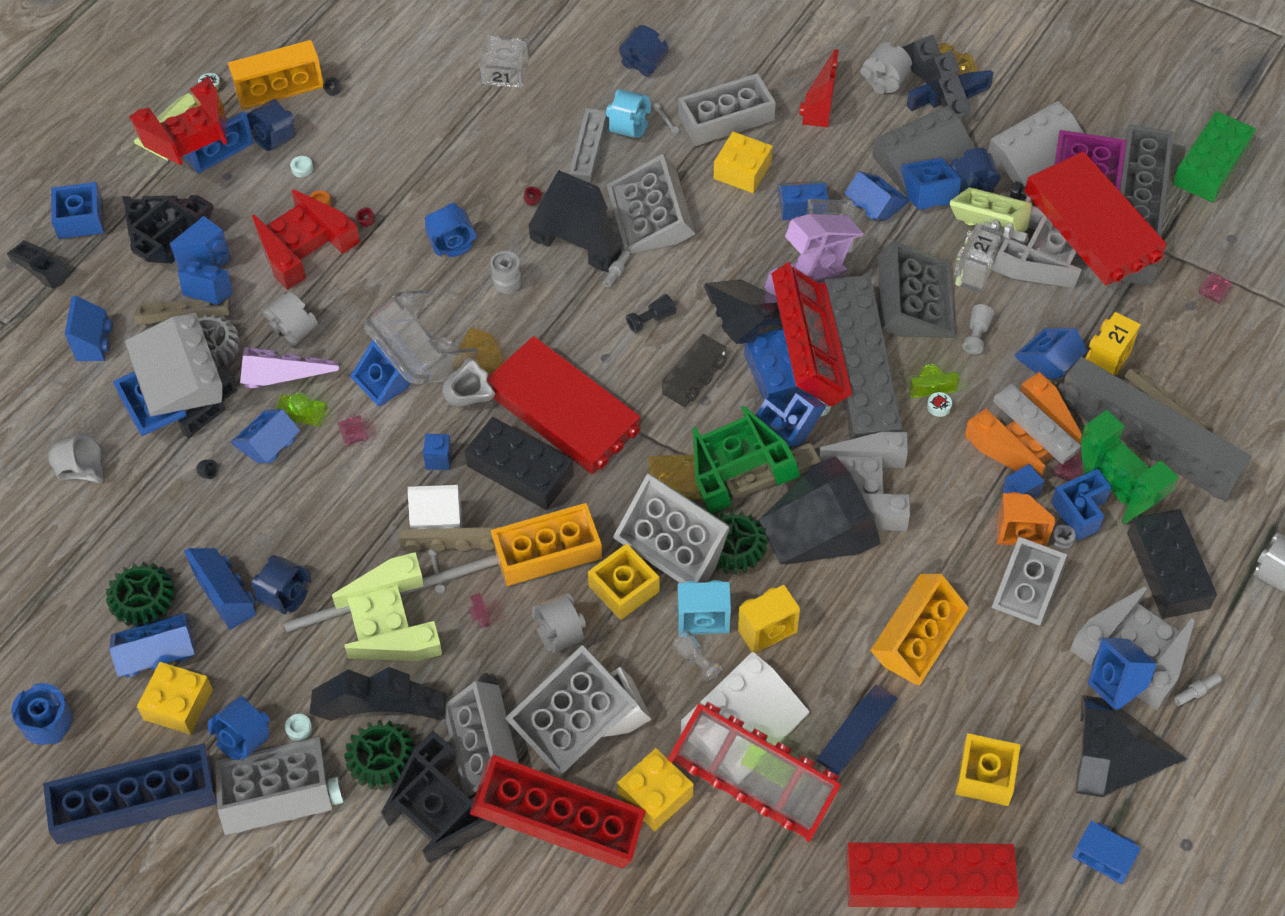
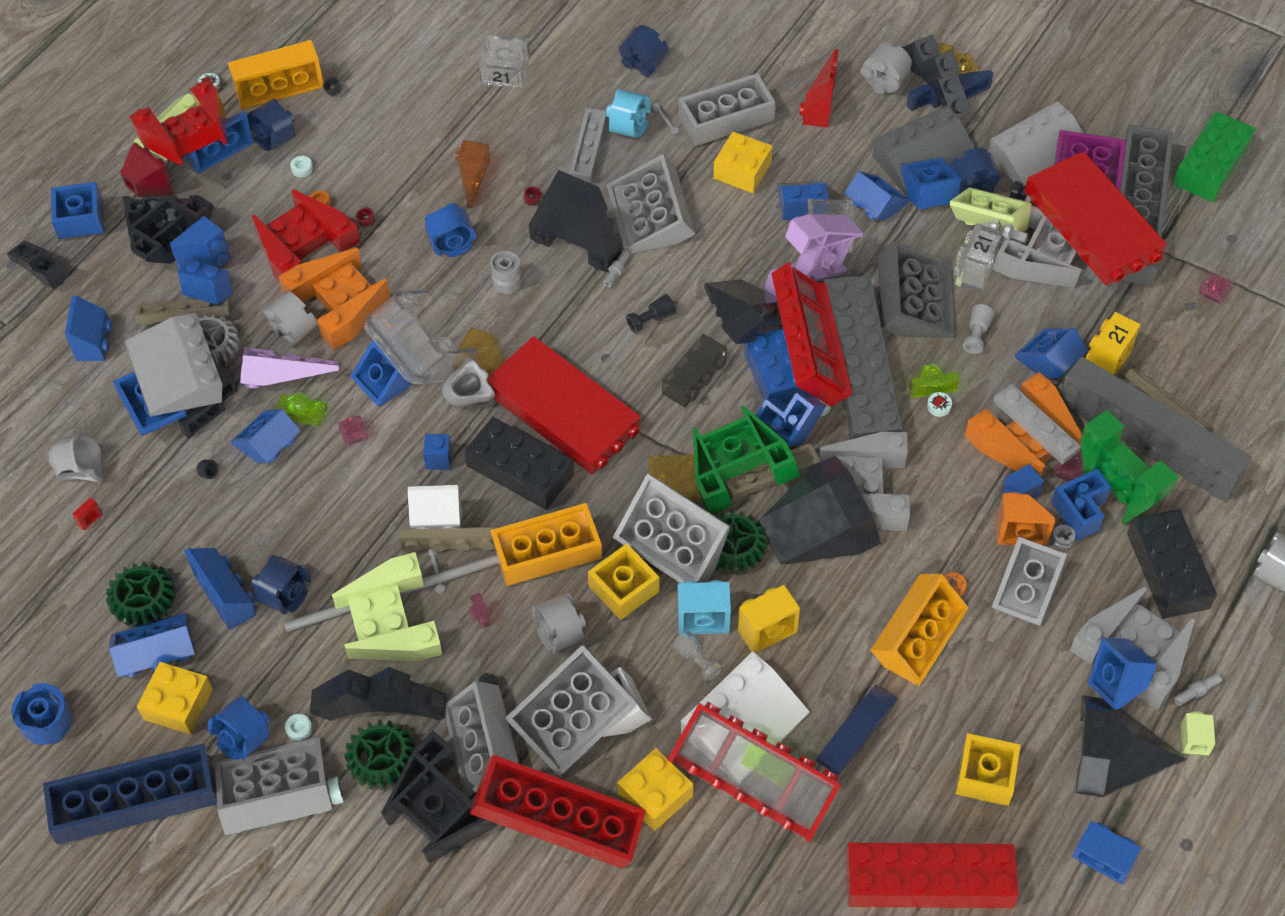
none -> red tile [72,497,102,531]
none -> dark red slope [120,142,174,198]
none -> orange wedge [278,248,390,350]
none -> clear orange slope [455,140,490,208]
none -> orange tile [944,572,967,597]
none -> yellowish green brick [1181,711,1215,755]

